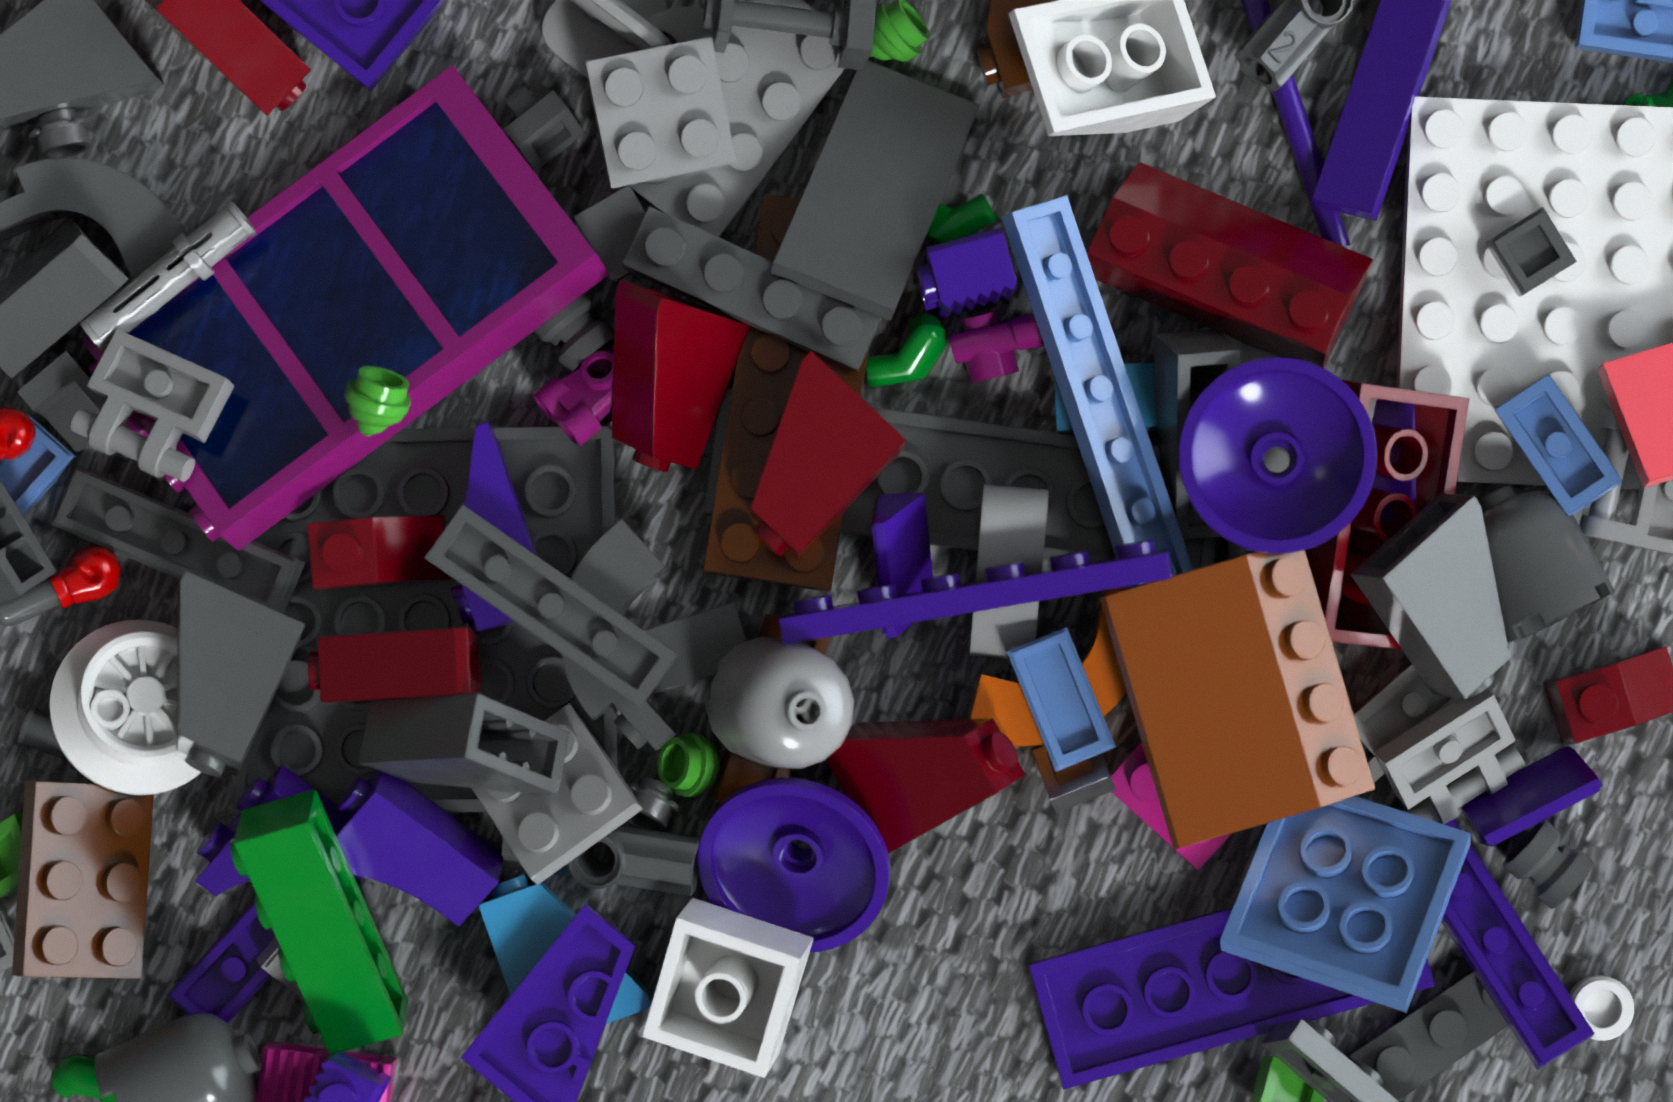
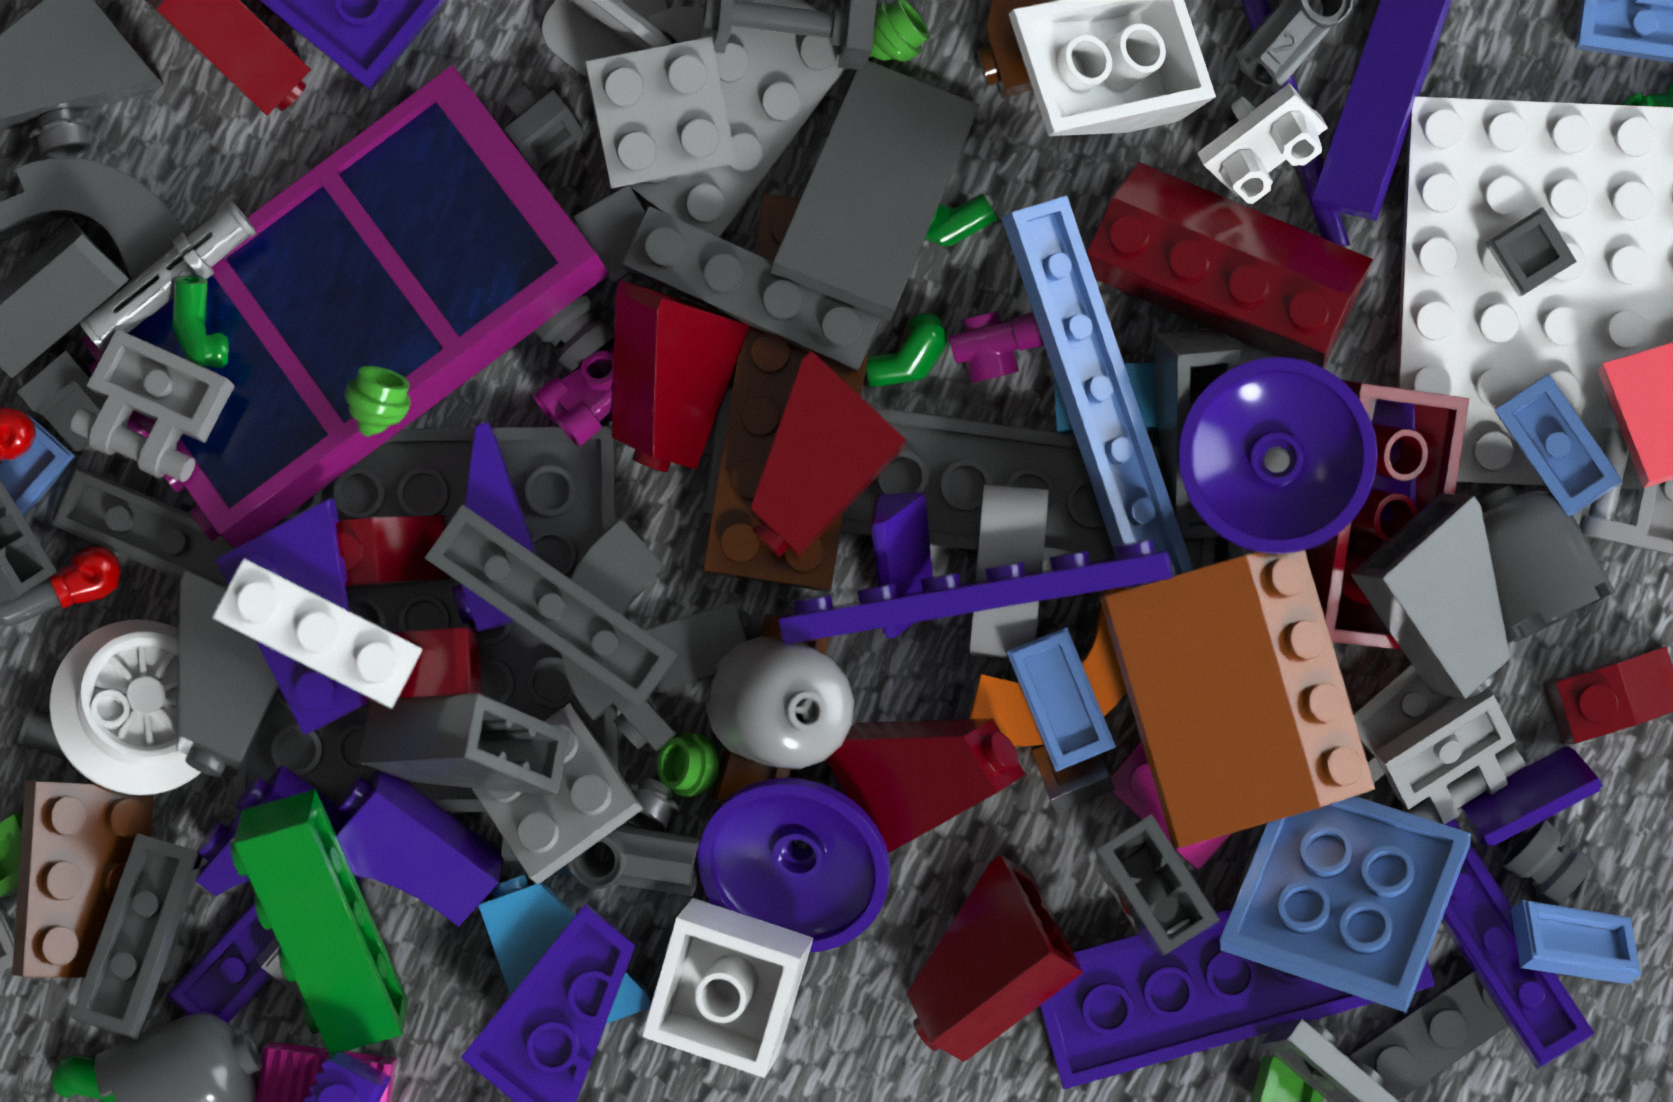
dark purple brick [915,227,1017,321] -> none
white tile [1569,975,1634,1041] -> none
none -> dark grey plate [71,833,203,1040]
none -> green arm [172,276,229,369]
none -> white plate [213,559,422,709]
none -> dark purple wing [215,499,367,735]
none -> dark red slope [906,855,1084,1062]
none -> dark grey torso [1096,814,1219,956]
none -> white hips [1198,83,1328,204]
none -> medium blue tile [1511,900,1641,984]

